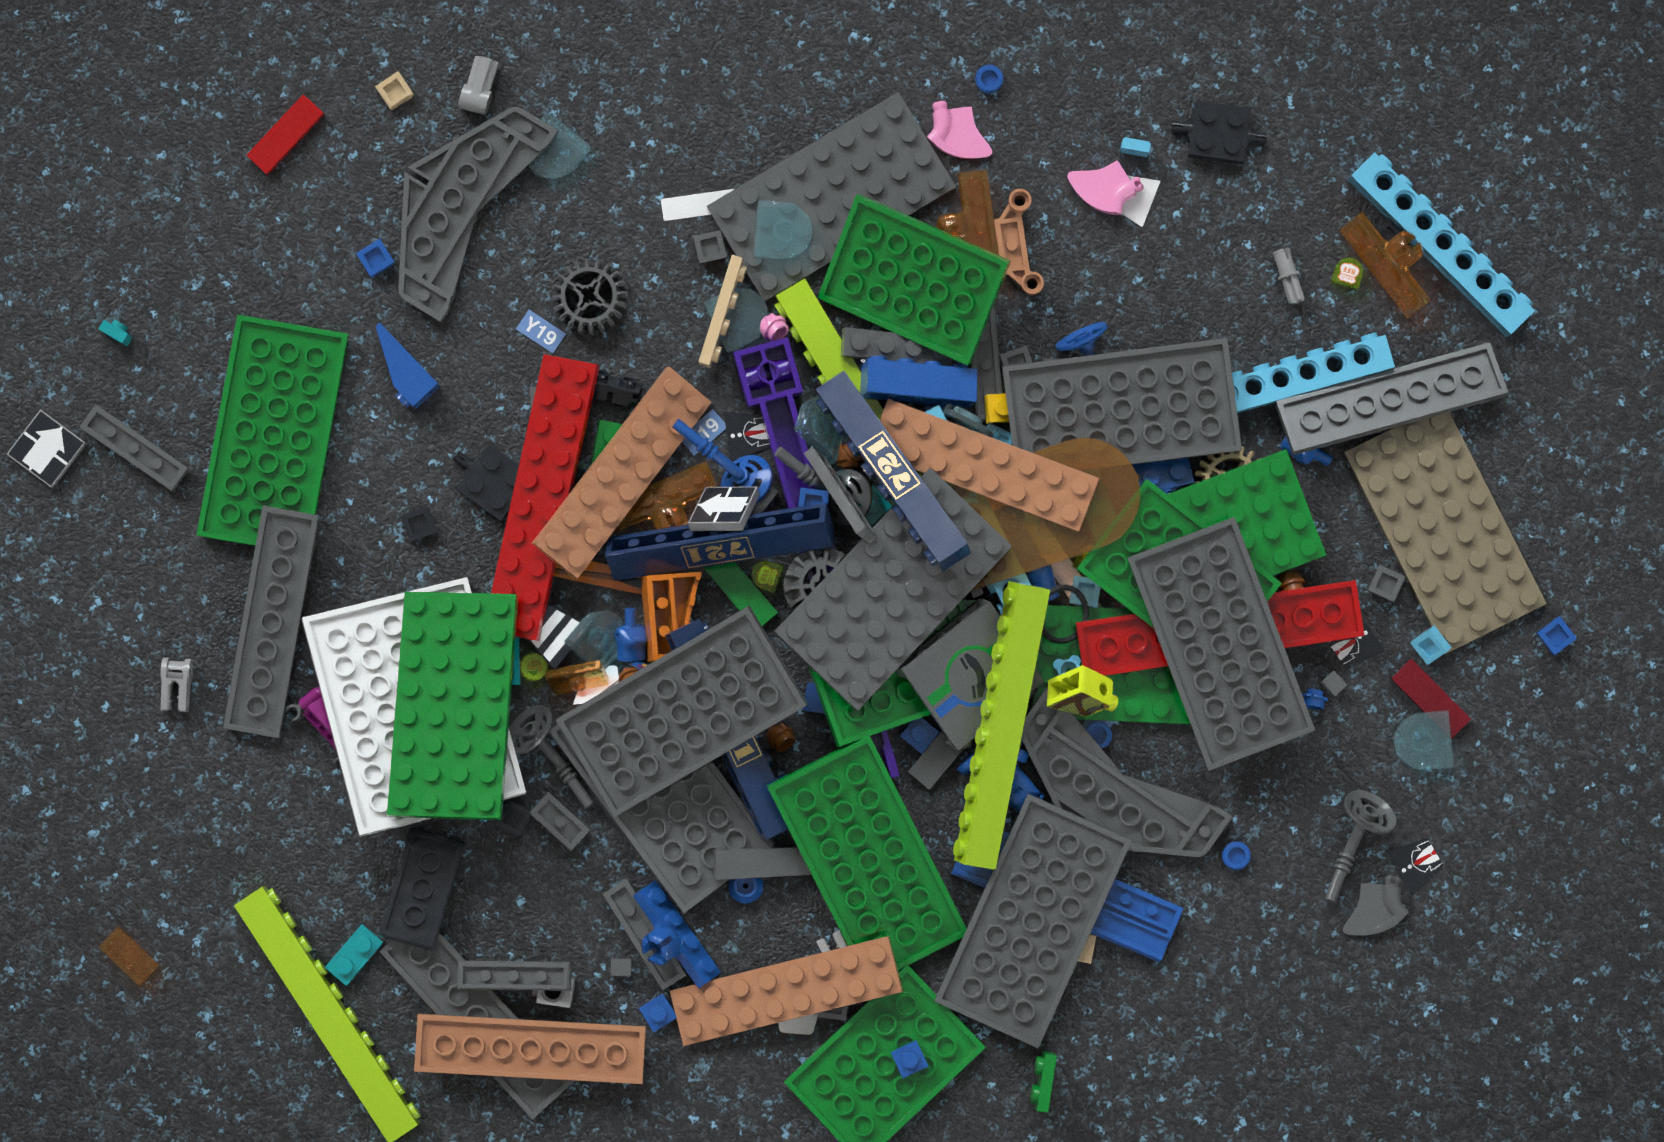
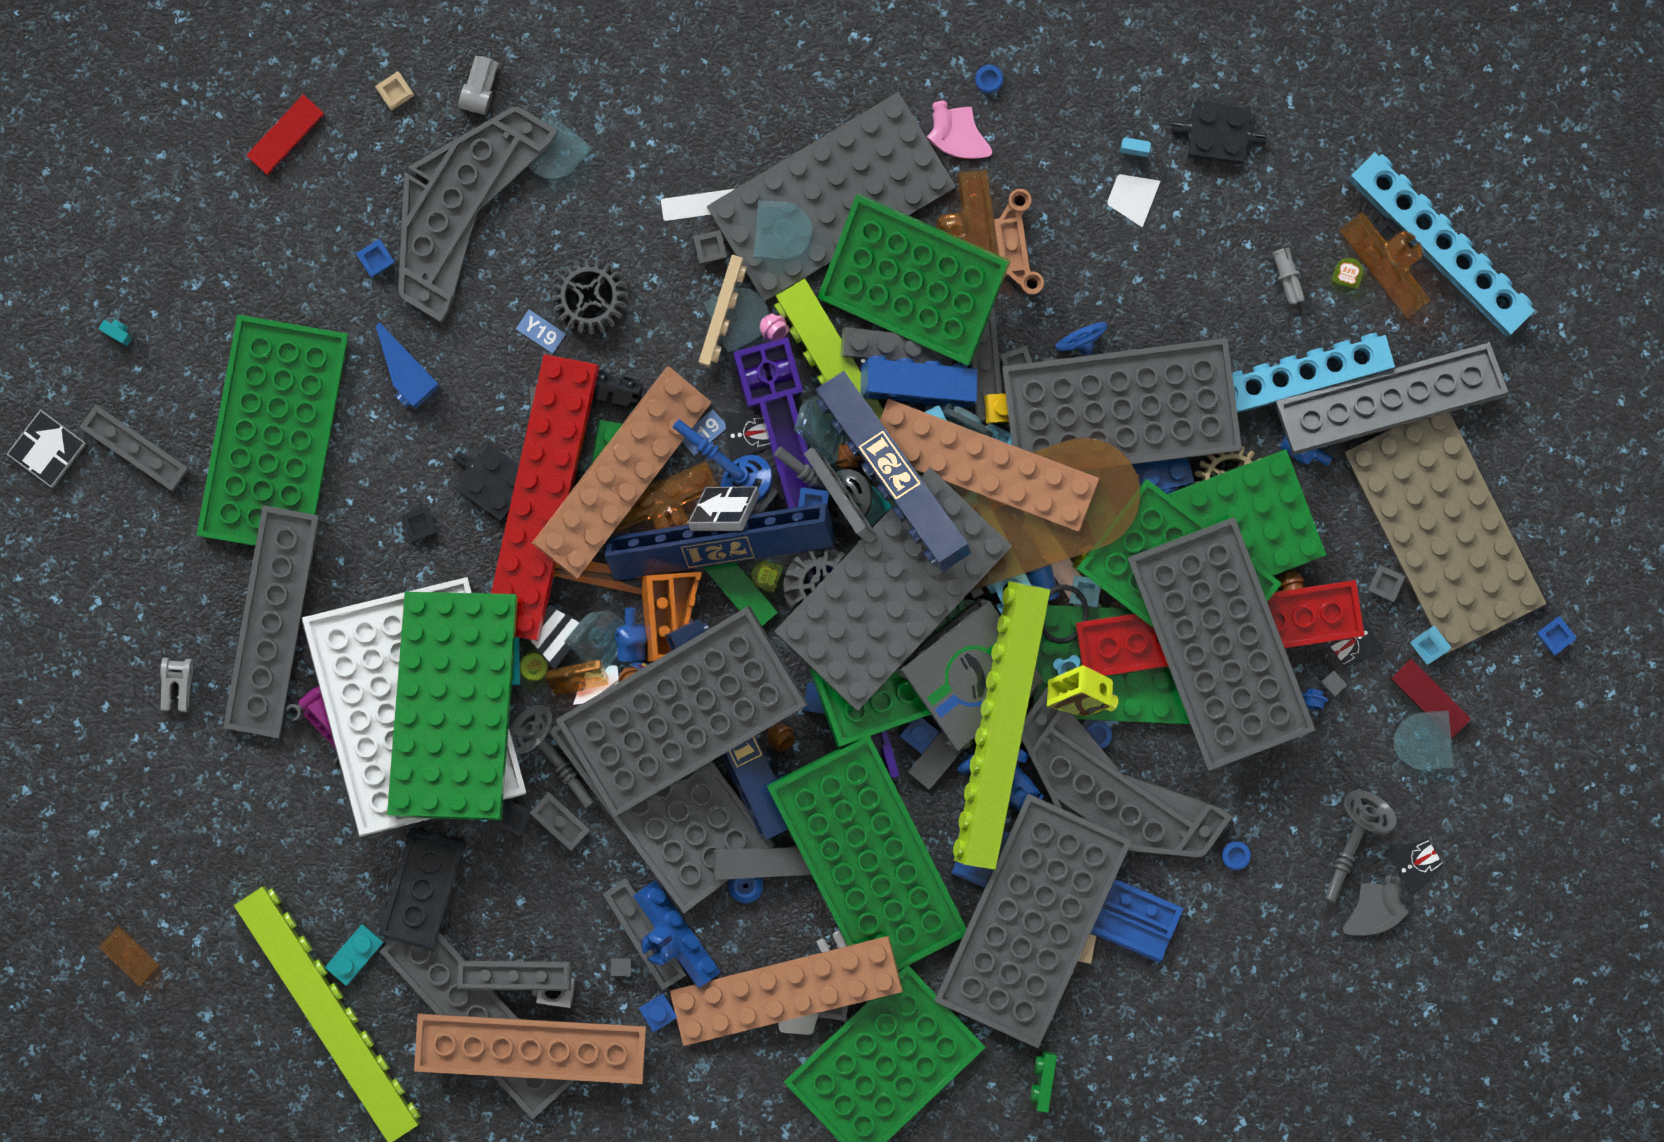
blue plate [891,1040,928,1078] -> none
bright pink arm [1067,161,1144,215] -> none

